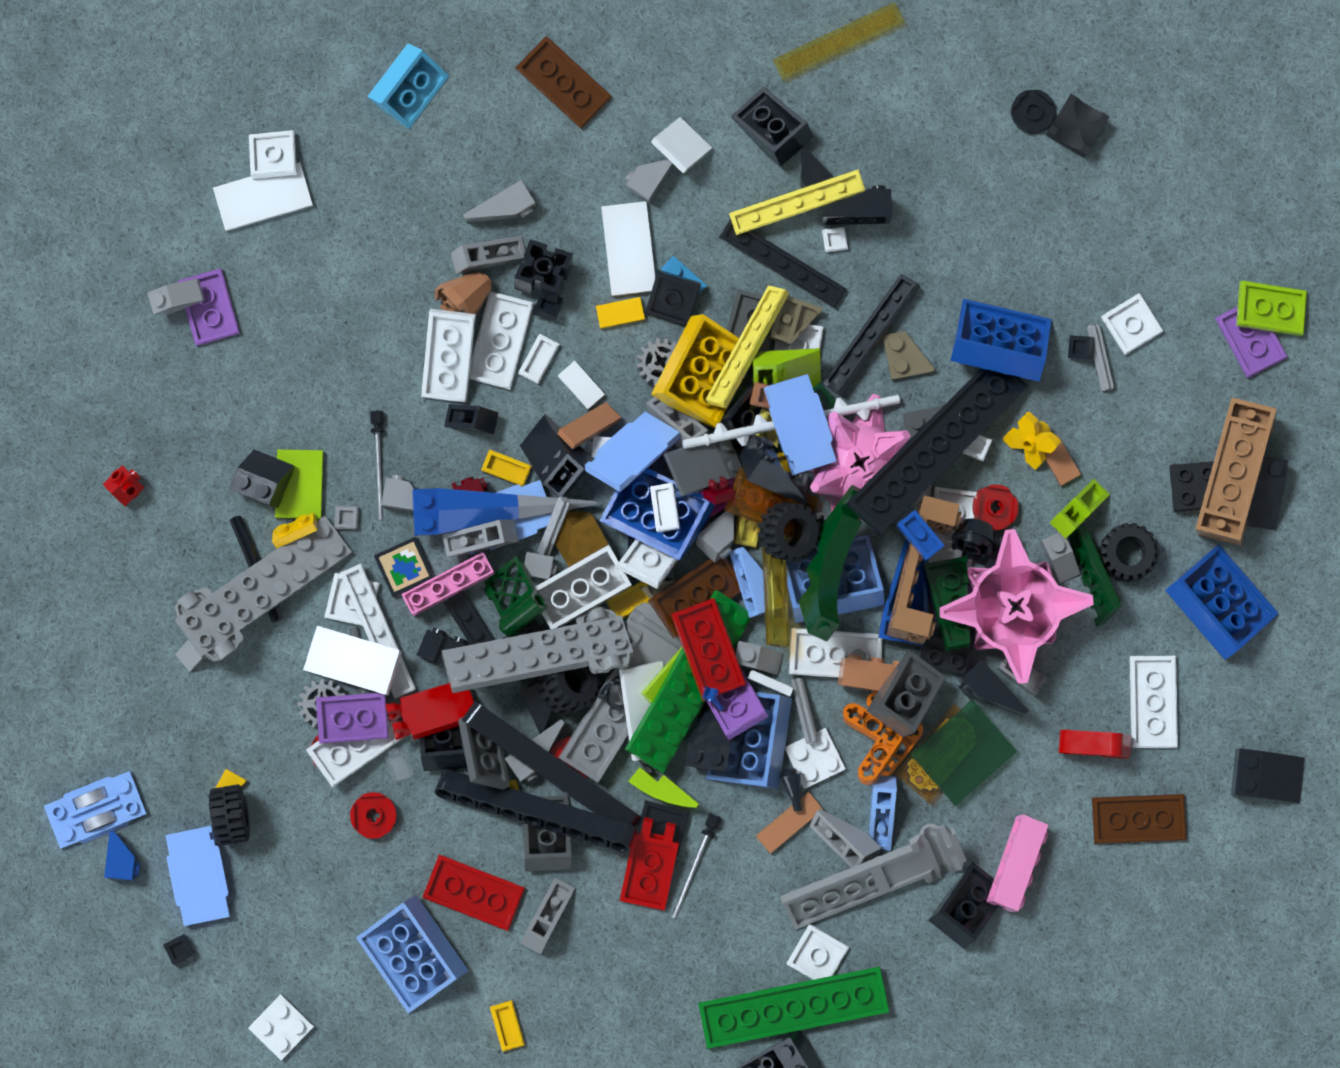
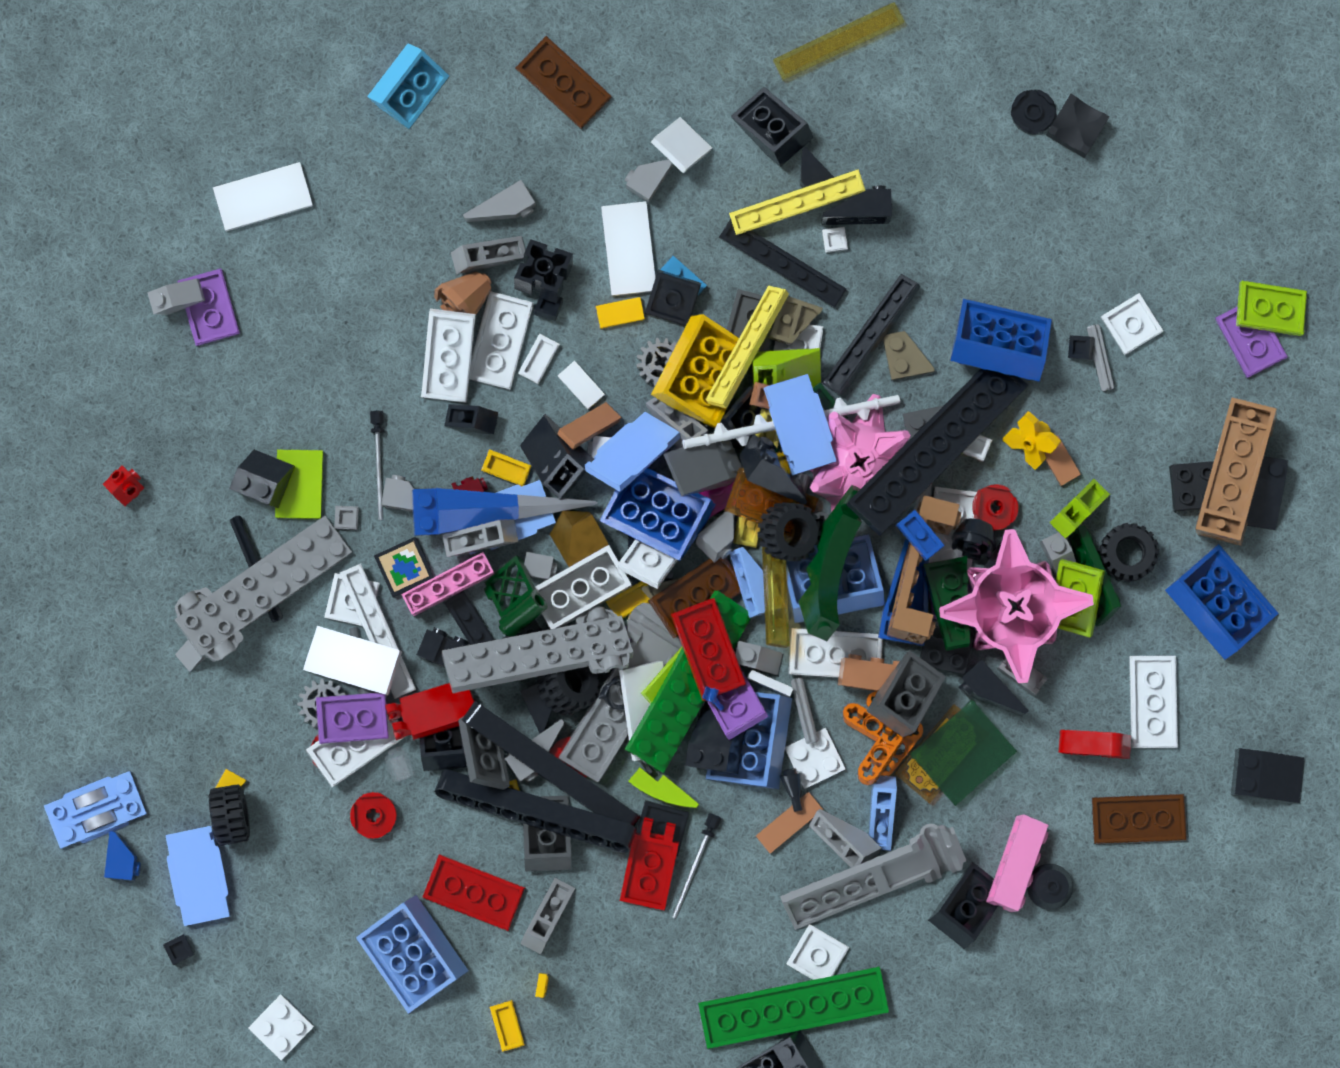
white tile [249,130,297,179] -> none
yellow plate [272,513,318,549] -> none
light grey axle [537,496,571,556] -> none
white tile [650,483,680,533] -> none
dark red tile [703,476,735,505] -> none
none -> yellow tile [535,972,549,998]
none -> black cone [1027,864,1073,910]
none -> lime tile [1056,559,1105,638]

